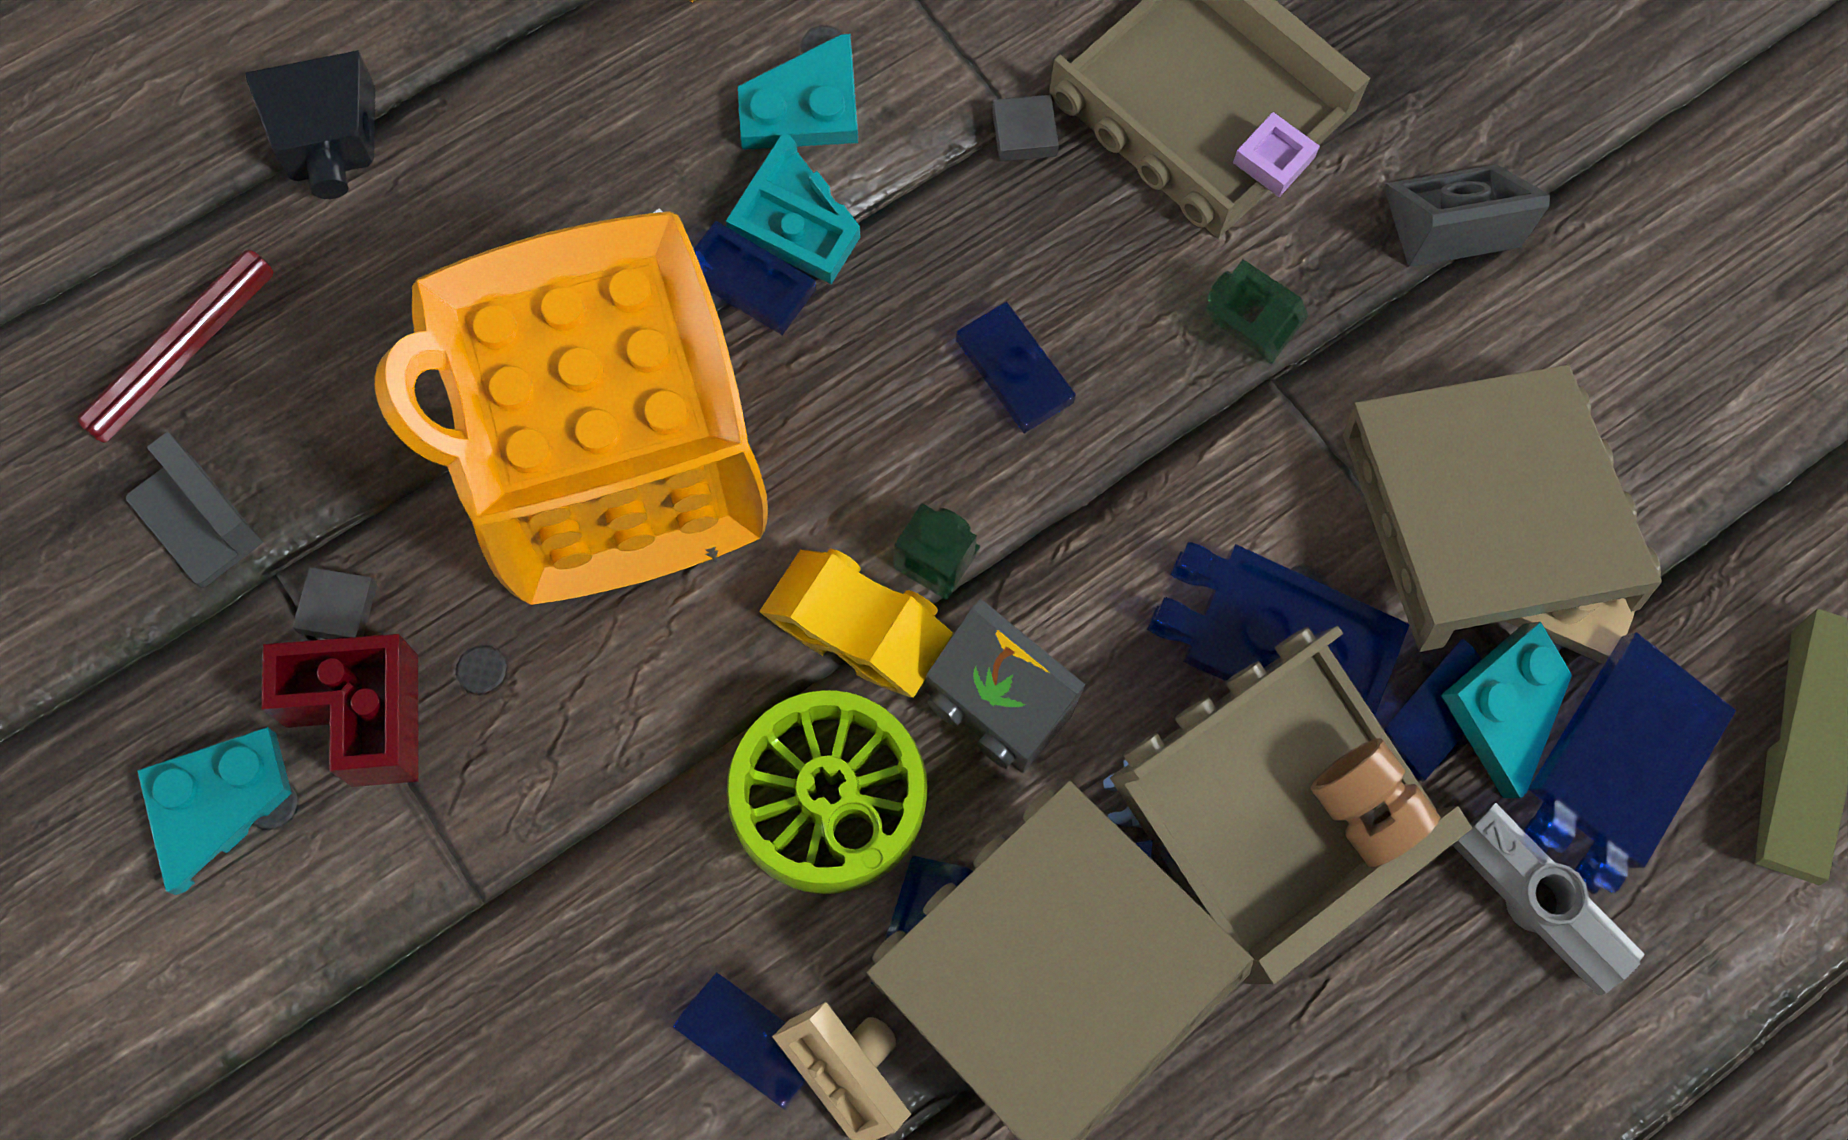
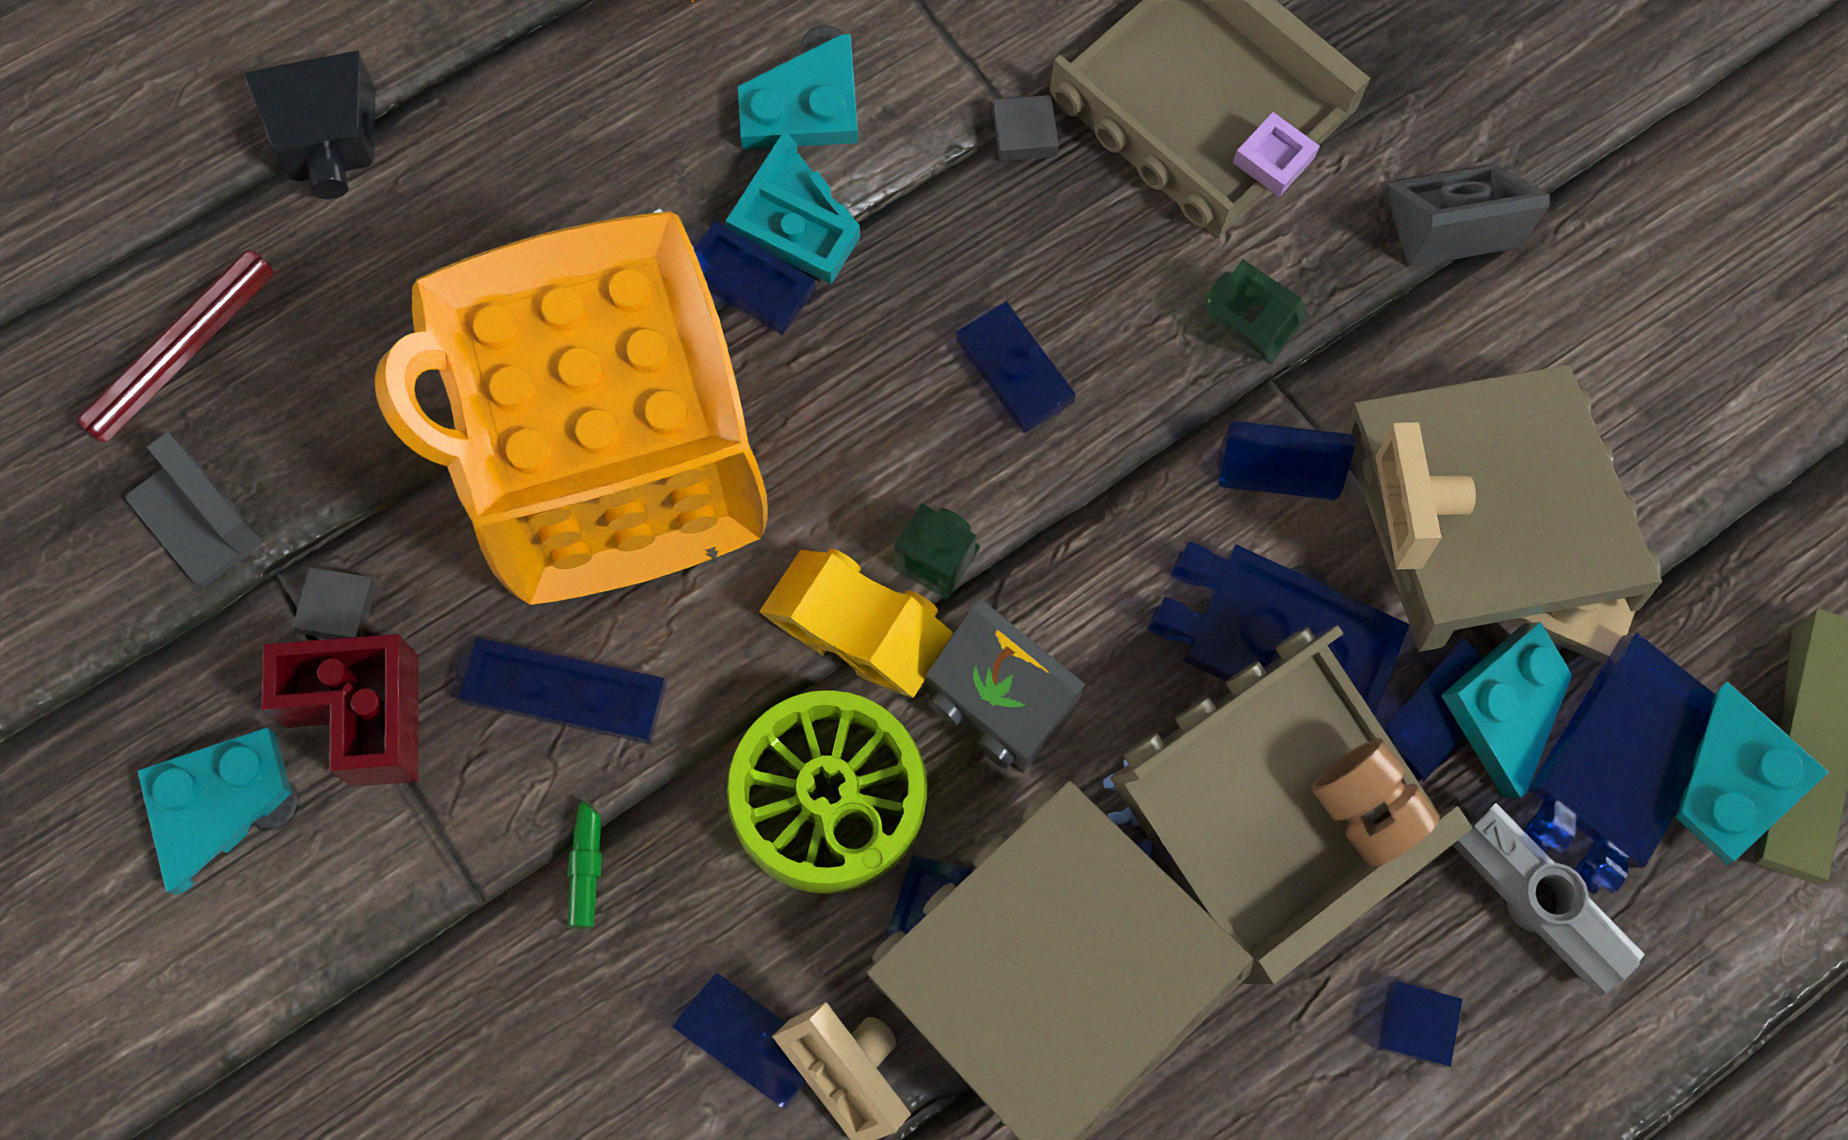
none -> clear blue tile [458,638,667,745]
none -> green piece [567,800,602,929]
none -> clear blue slope [1218,421,1356,500]
none -> tan tile [1376,422,1476,569]
none -> clear blue tile [1378,981,1463,1068]
none -> teal wing [1676,682,1829,866]

